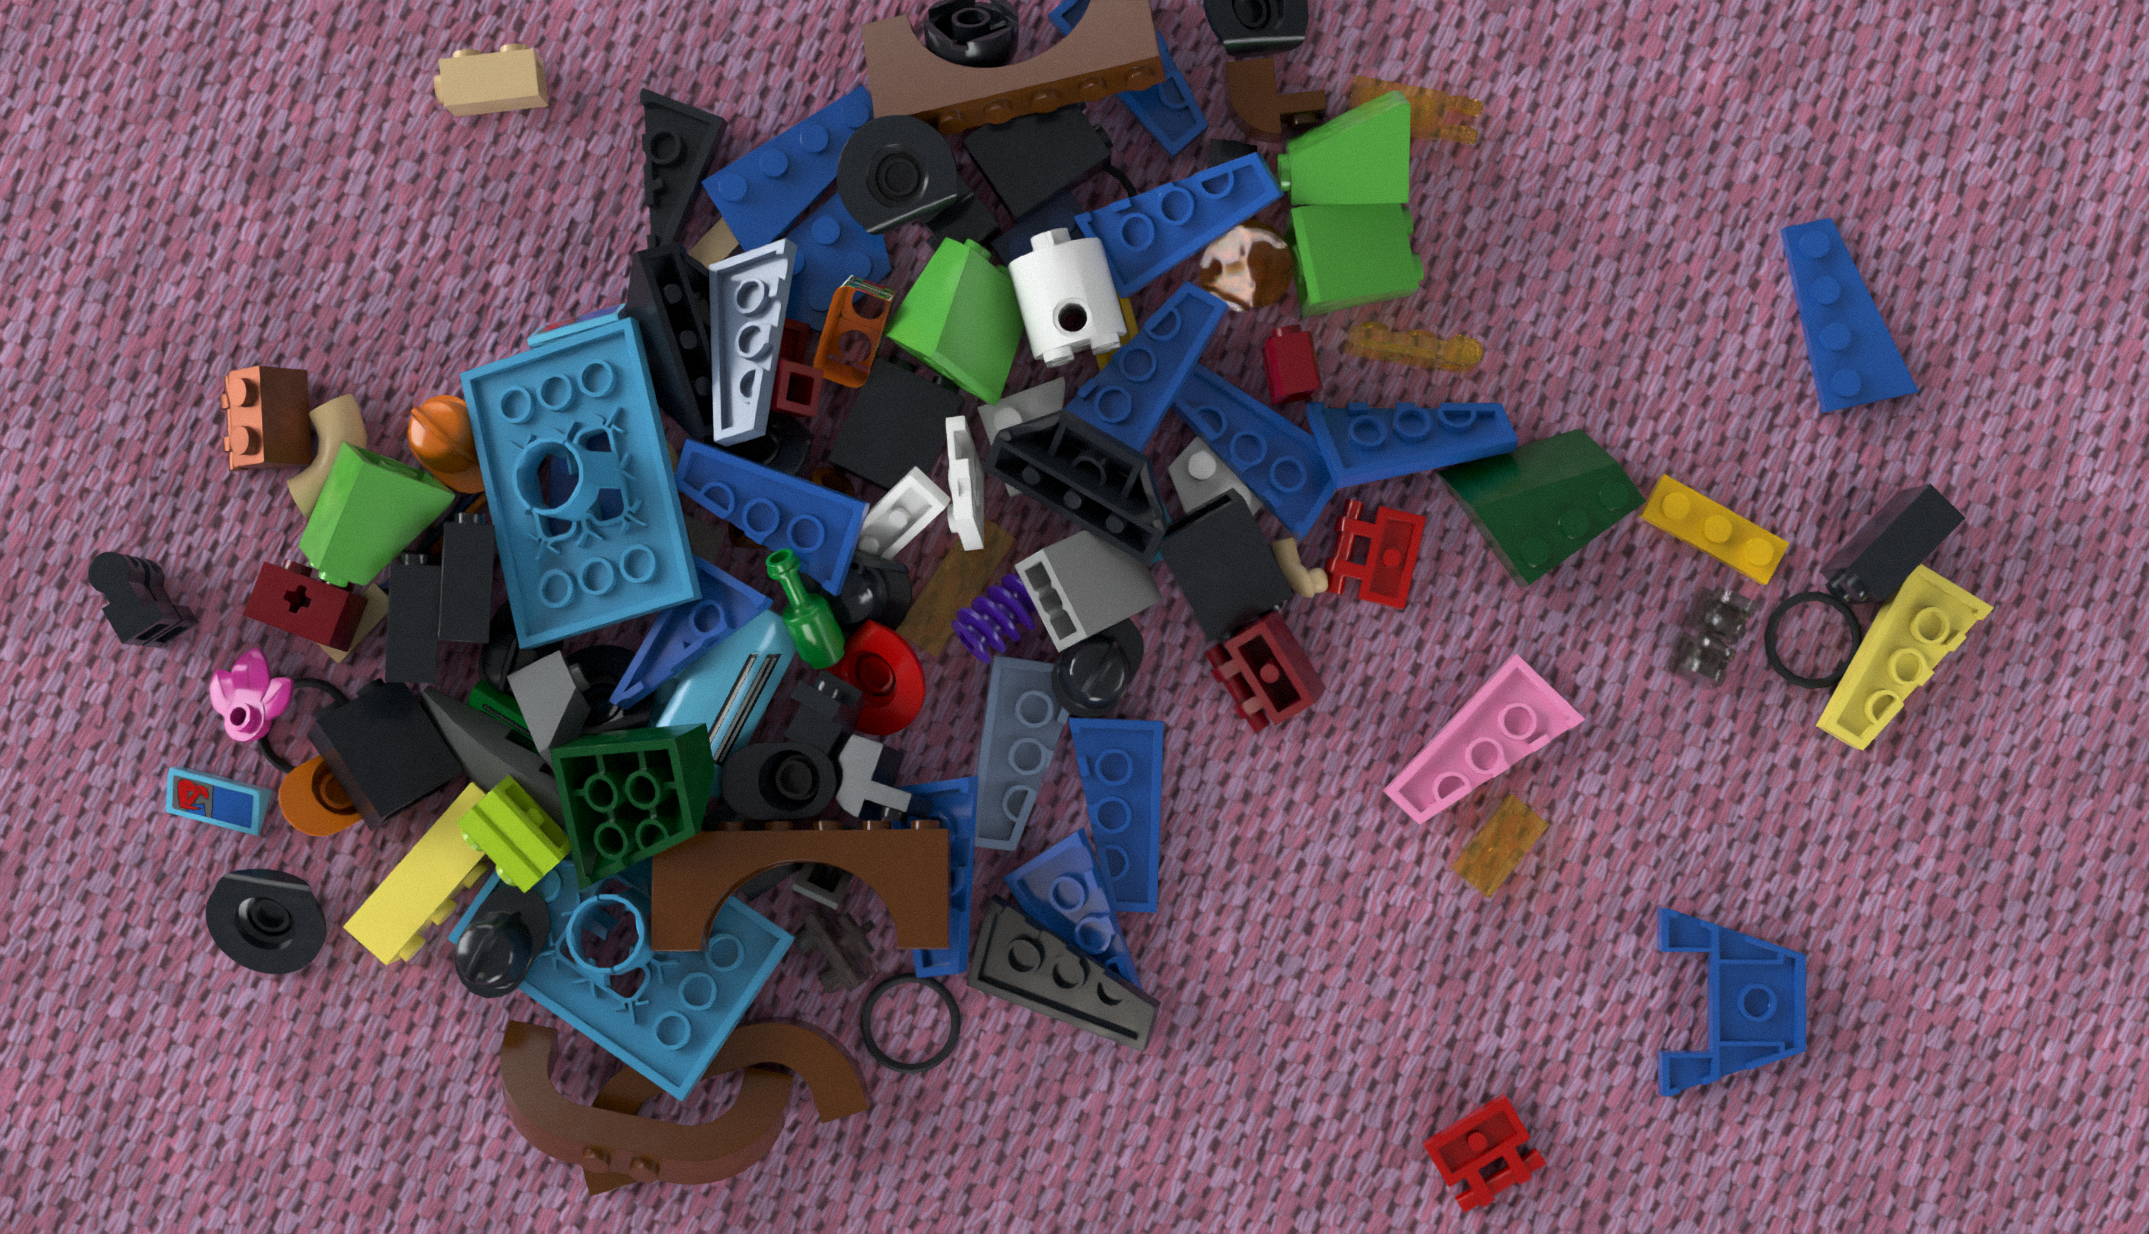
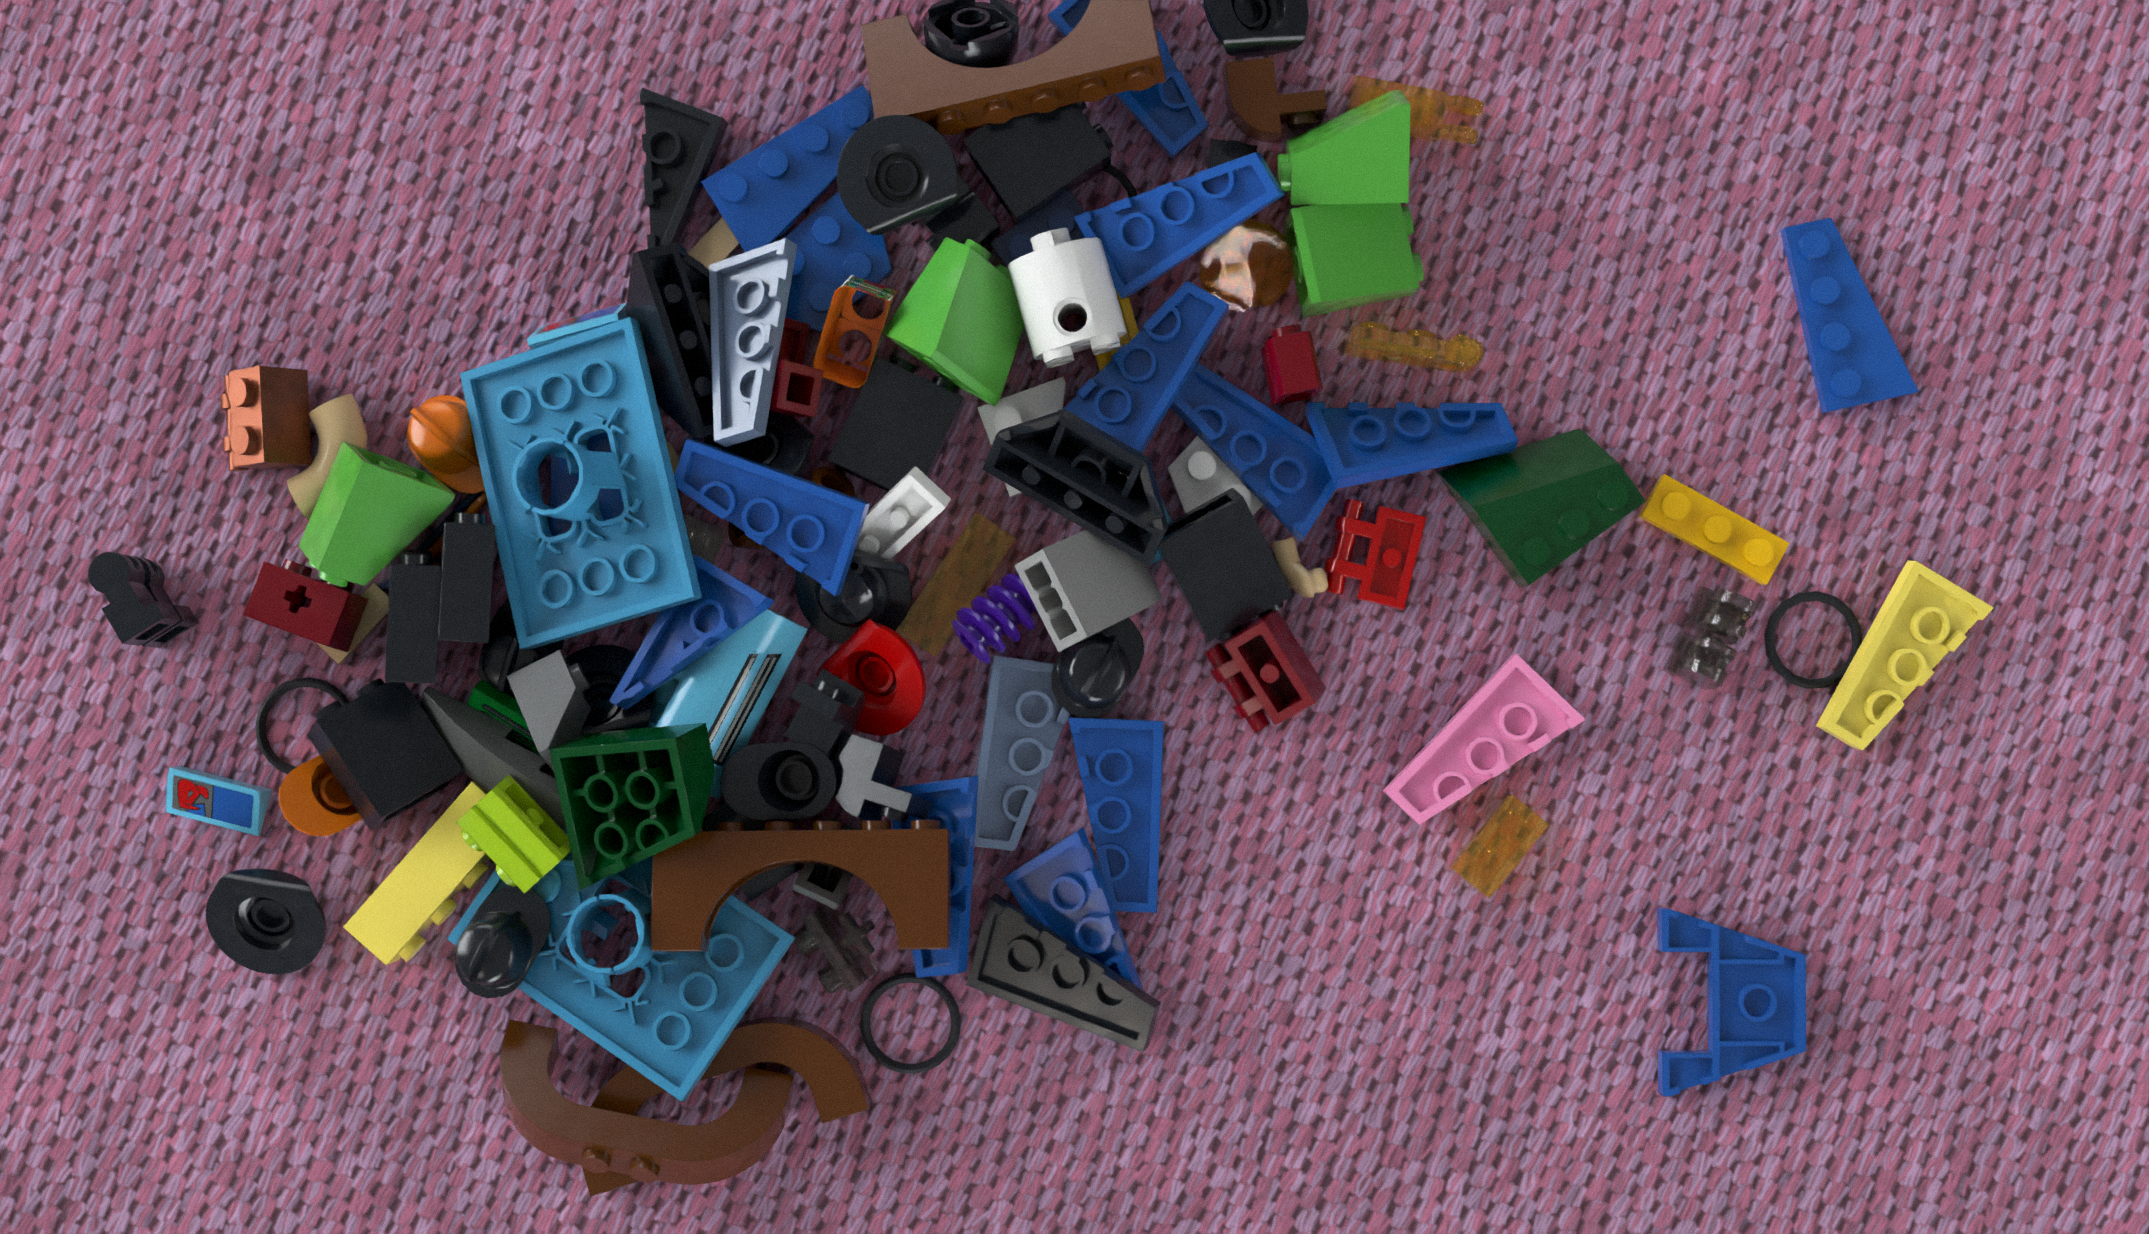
dark pink plate [210,647,294,743] -> none
tan brick [434,44,549,117] -> none
green piece [766,548,845,669] -> none
white wing [946,415,984,551] -> none
red plate [1422,1094,1546,1214] -> none
black brick [1819,483,1965,605] -> none

